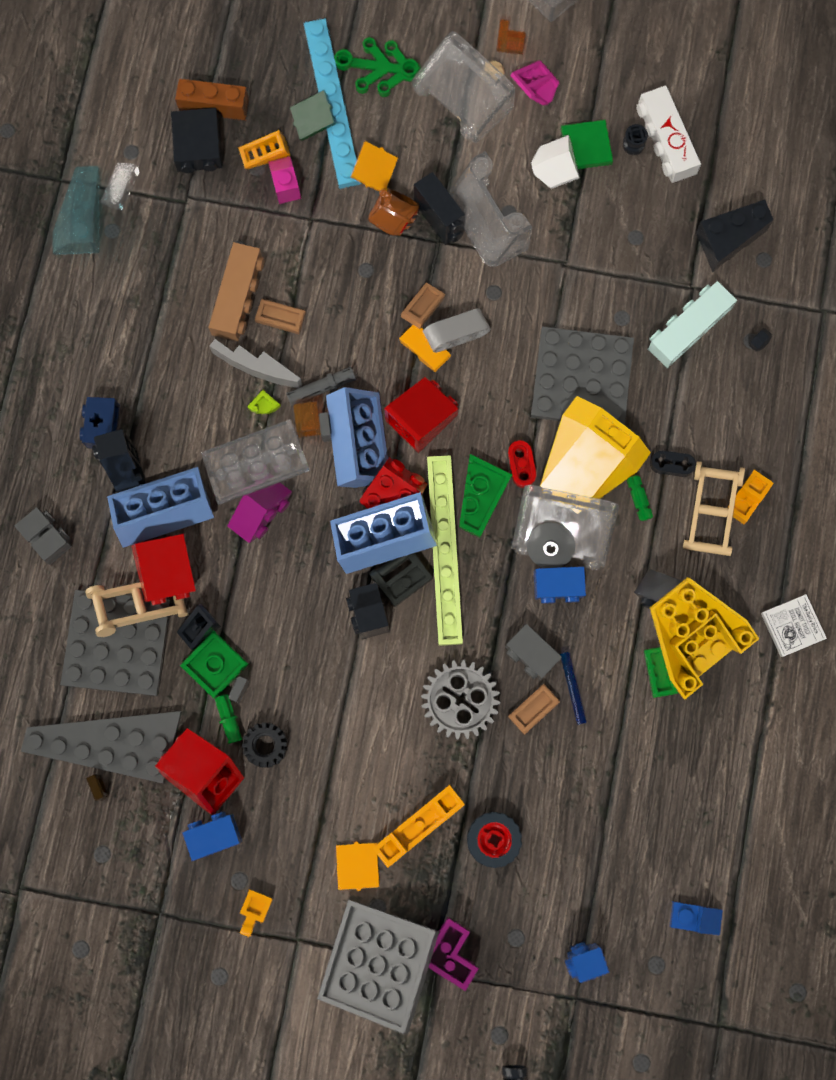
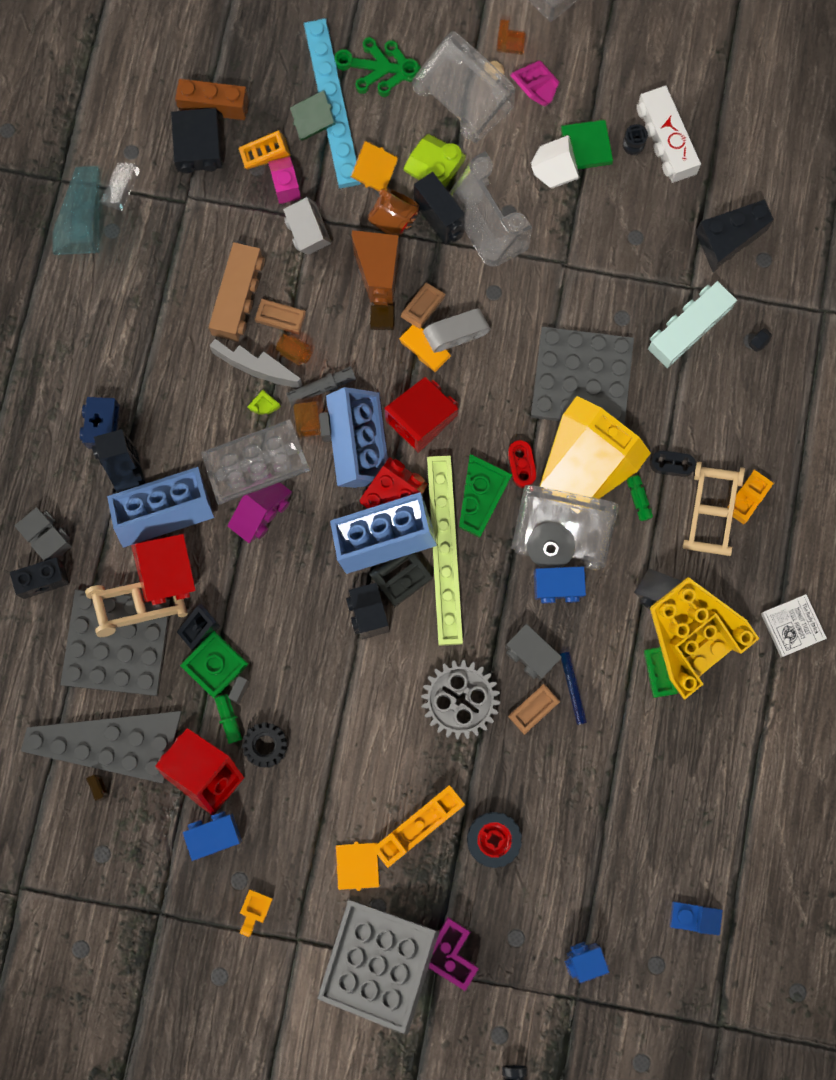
none -> black brick [9,557,69,599]
none -> clear orange brick [276,334,312,366]
none -> light grey brick [283,197,331,255]
none -> dark orange slope [351,230,399,306]
none -> dark brown tile [370,305,394,330]
none -> lime slope [403,134,466,188]

